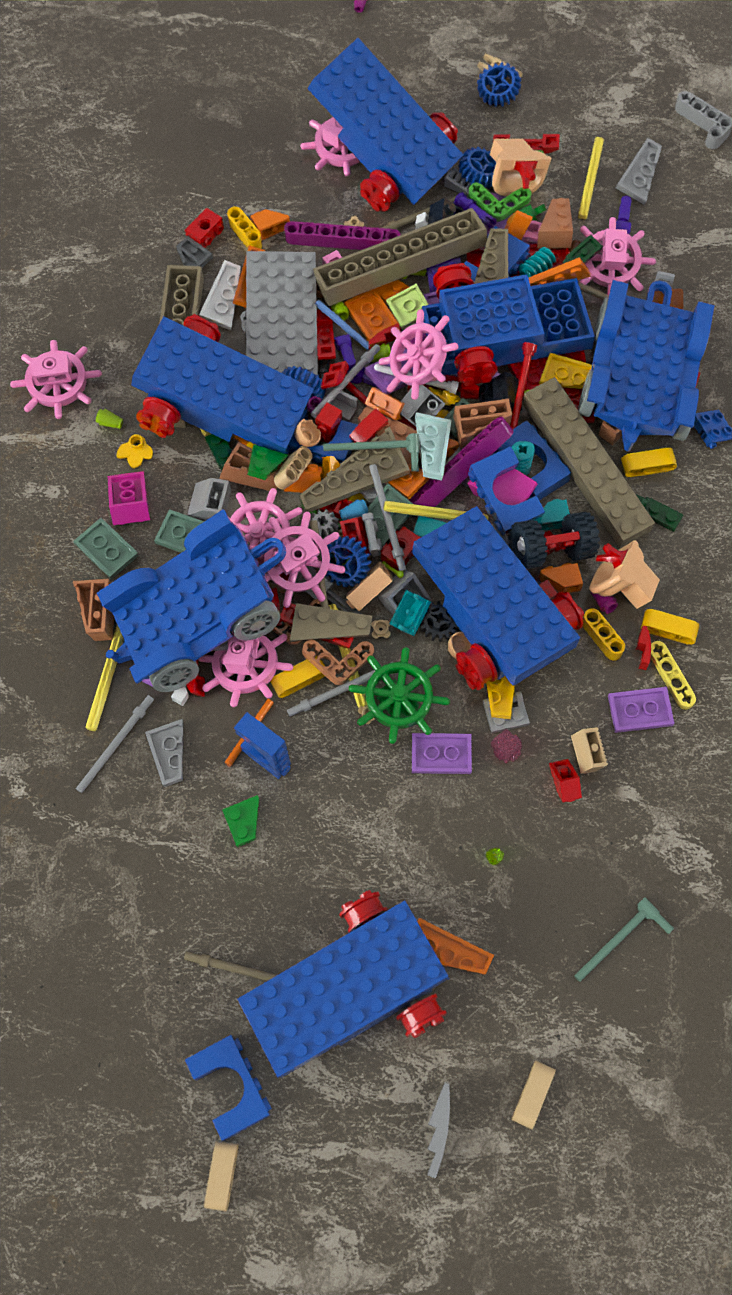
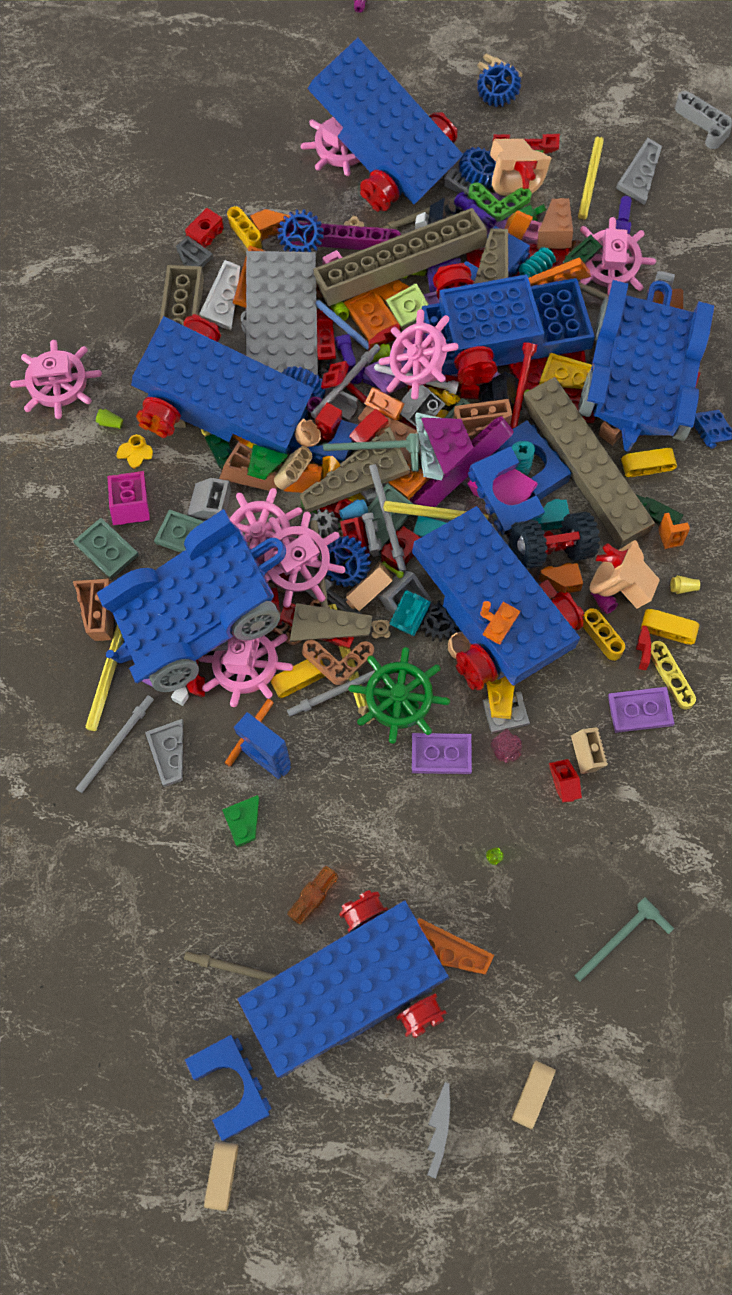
none -> blue gear [278,209,324,252]
none -> clear orange piece [287,865,339,925]
none -> magenta wing [421,417,474,478]
none -> orange plate [480,601,520,645]
none -> orange panel [658,513,690,549]
none -> light yellow cone [670,575,700,594]

